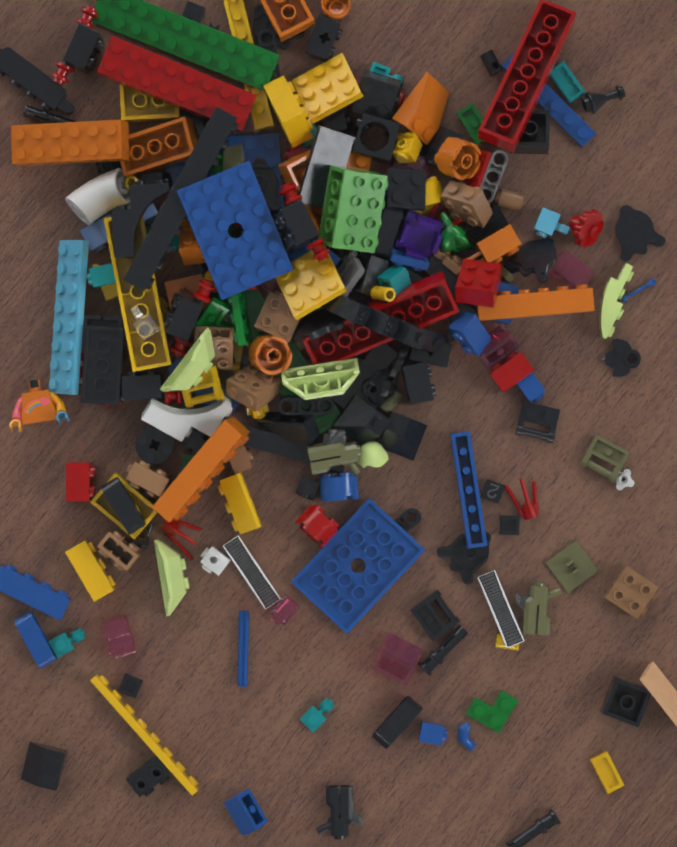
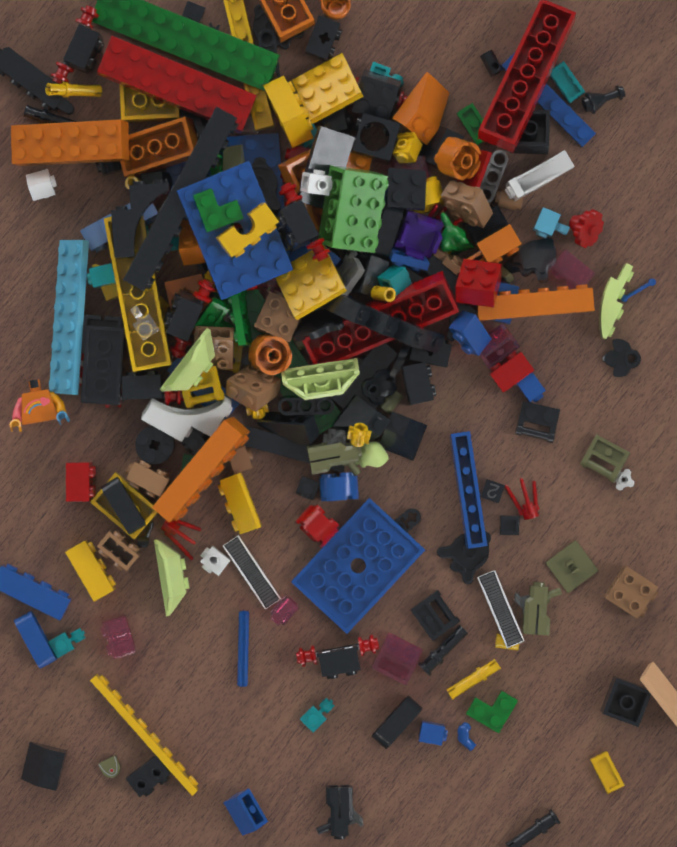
white brick [65,168,130,225] -> none
black tile [118,673,143,698] -> none
black tile [615,205,666,262] -> none
none -> white brick [26,169,57,201]
none -> yellow pin [45,82,102,98]
none -> olive tile [98,755,121,778]
none -> green plate [192,188,244,233]
none -> yellow arch [215,202,279,258]
none -> black brick [296,635,379,679]
none -> white brick [300,170,332,196]
none -> yellow gear [347,423,372,447]
none -> yellow pin [446,658,501,699]
none -> white arch [505,150,575,201]

